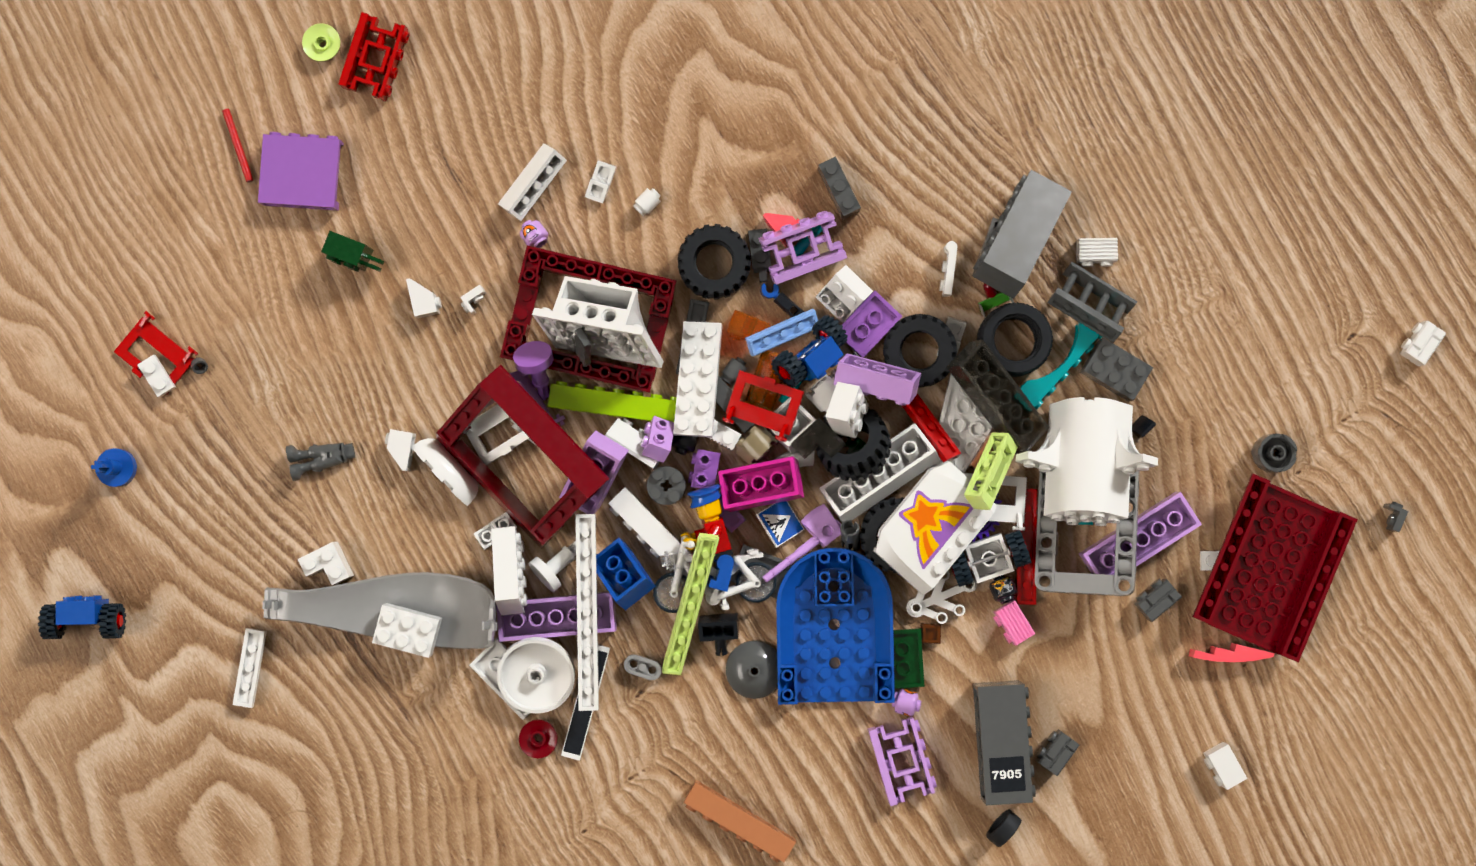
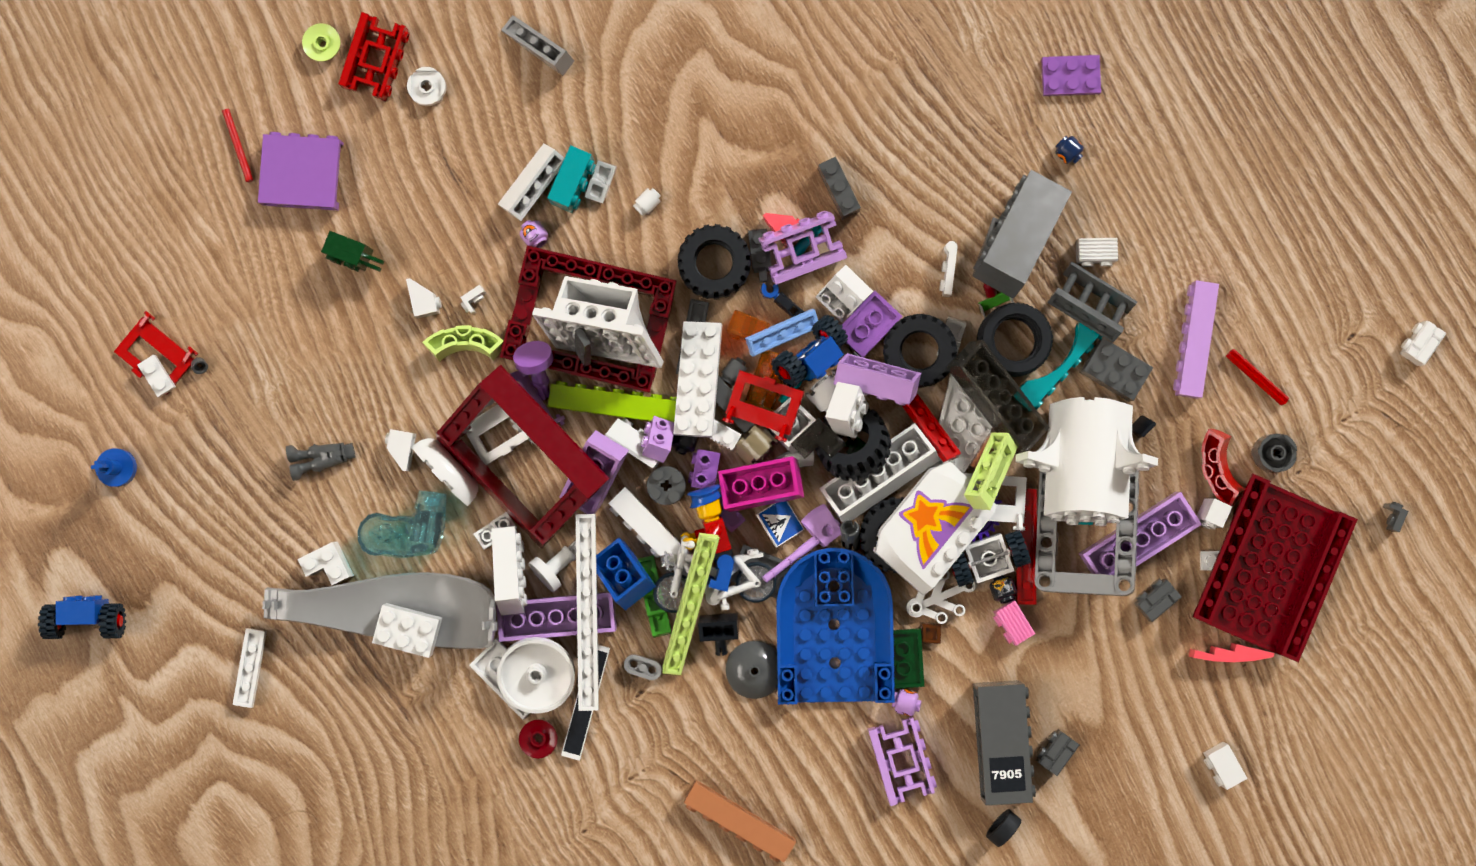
none -> clear light blue piece [357,490,447,558]
none -> white plate [407,67,446,106]
none -> yellowish green brick [422,325,504,361]
none -> light grey slope [501,15,574,76]
none -> teal brick [547,145,596,213]
none -> bright green slope [638,555,672,638]
none -> medium lavender plate [1041,55,1101,96]
none -> dark blue head [1055,136,1084,164]
none -> lavender brick [1173,280,1219,399]
none -> white brick [1197,498,1232,530]
none -> red brick [1201,429,1245,506]
none -> red axle [1226,349,1289,406]

